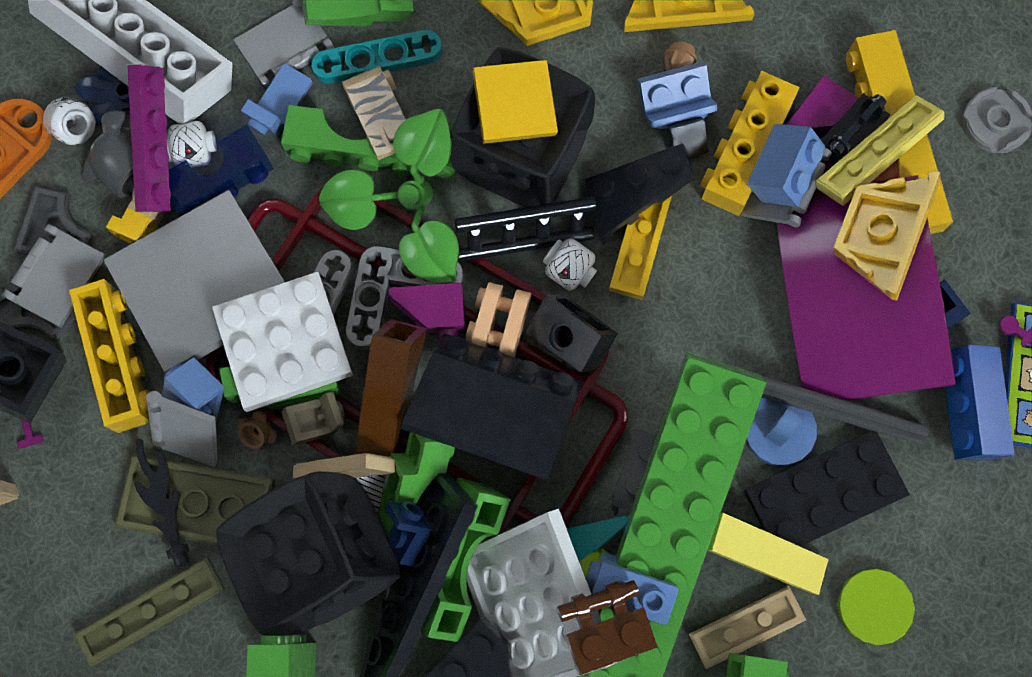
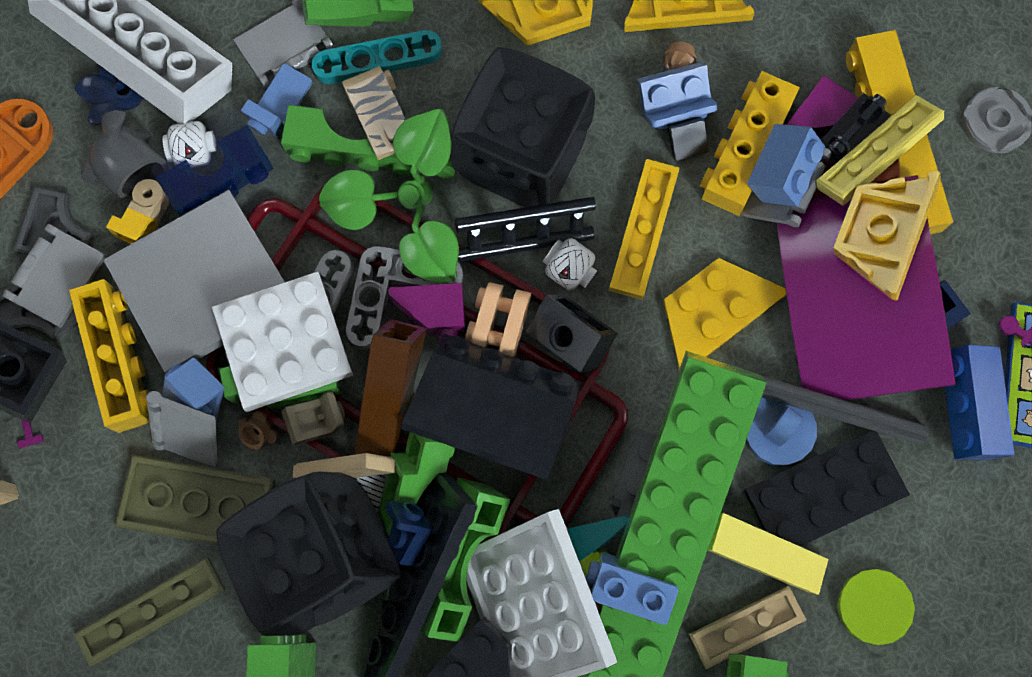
white head [43,97,96,145] -> none
magenta plate [127,65,171,212] -> none
black piece [134,438,190,568] -> none
yellow tile [472,60,558,144] -> none
reddish brown plate [557,580,658,675] -> none
black wing [585,143,695,244] -> none
none -> yellow wing [663,258,787,371]

